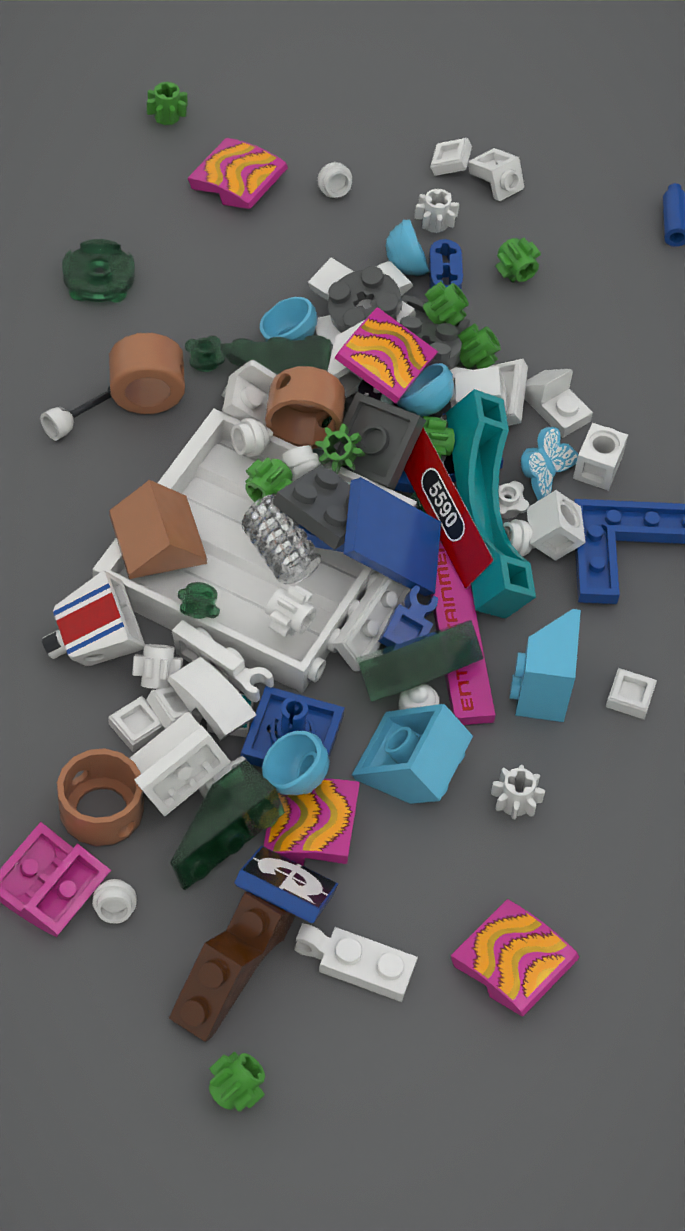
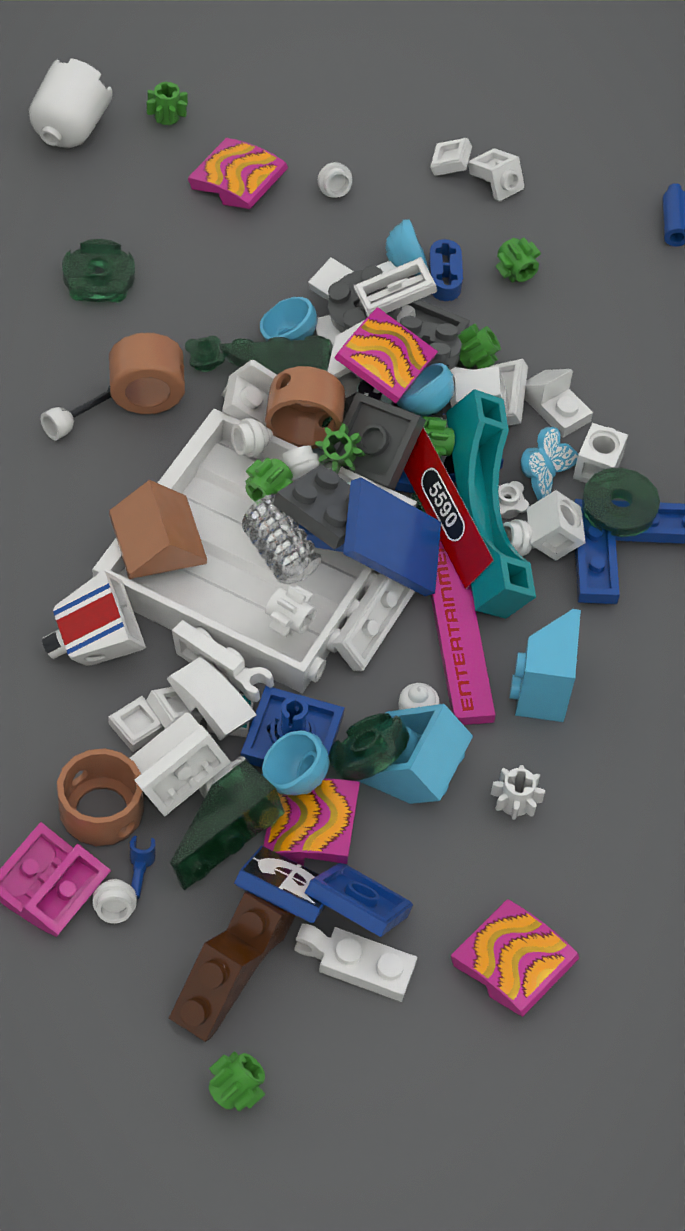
white gear [132,644,183,689] -> none
clear green plate [177,582,220,619] -> none
clear green slope [355,620,484,702] -> none
blue plate [378,585,438,661] -> none
white gear [414,189,459,233] -> none
bright green gear [423,281,469,326] -> none
white tile [606,668,657,719] -> none
none -> white cylinder [29,58,112,148]
none -> blue hand [130,836,156,899]
none -> blue tile [305,863,413,937]
none -> clear green tile [329,713,410,781]
none -> white tile [354,257,437,317]
none -> clear green tile [581,467,660,537]

